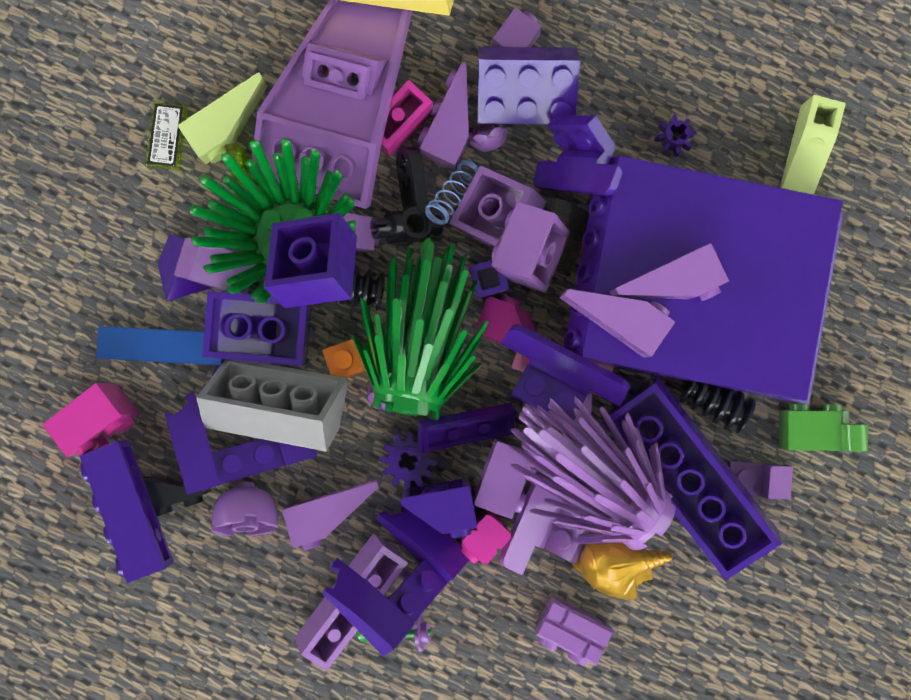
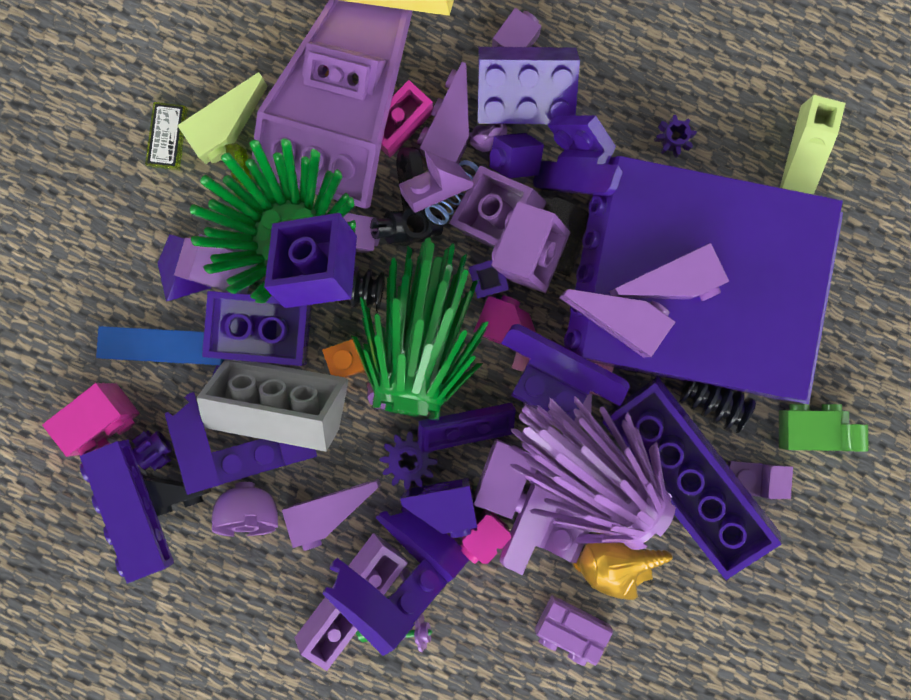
none -> dark purple gear [132,430,173,471]
none -> medium lavender slope [399,152,474,213]
none -> dark purple brick [489,133,544,179]

